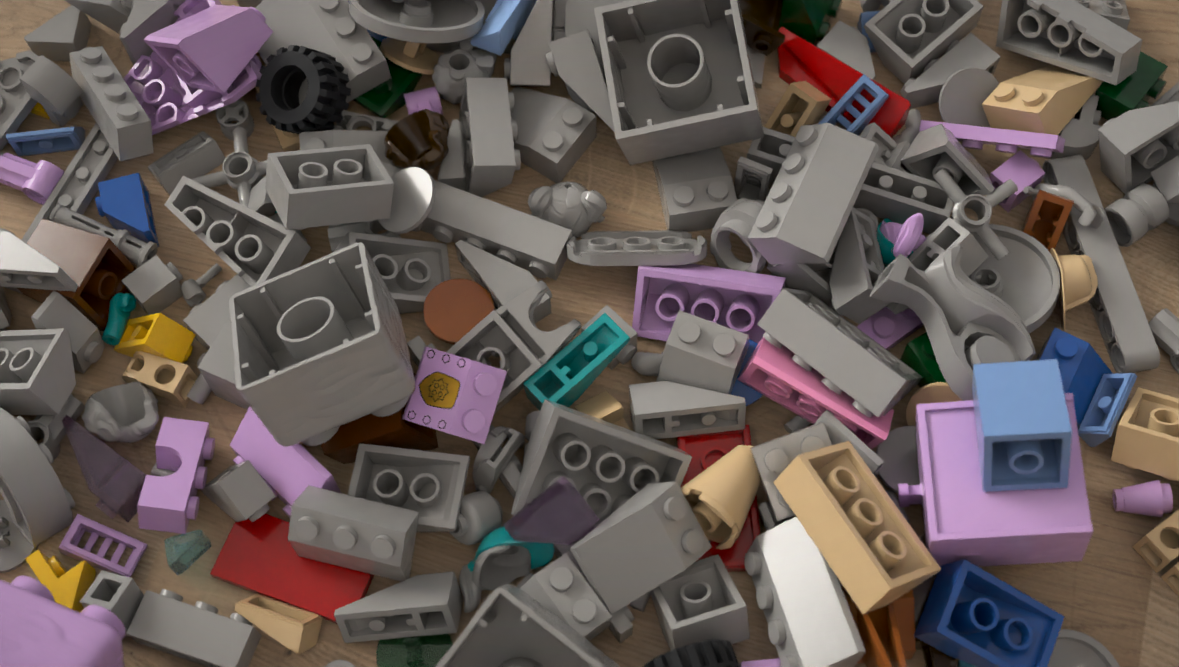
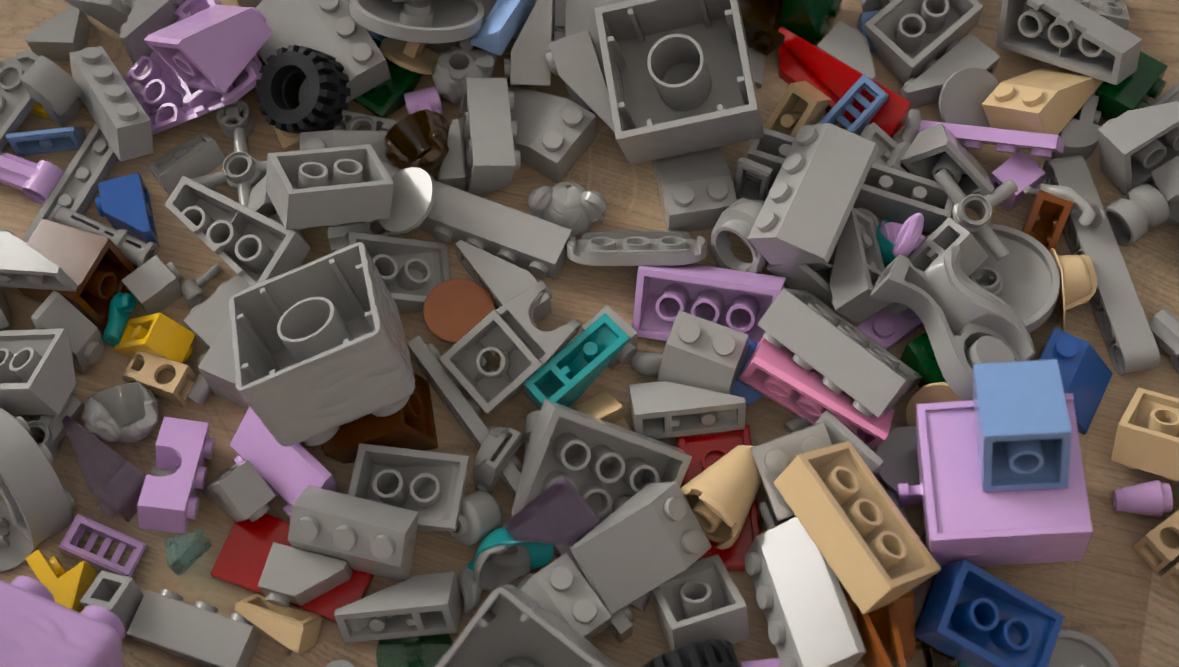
lavender slope [402,347,507,444] -> none
medium blue slope [1078,373,1137,447] -> none
none -> light grey slope [258,542,353,608]

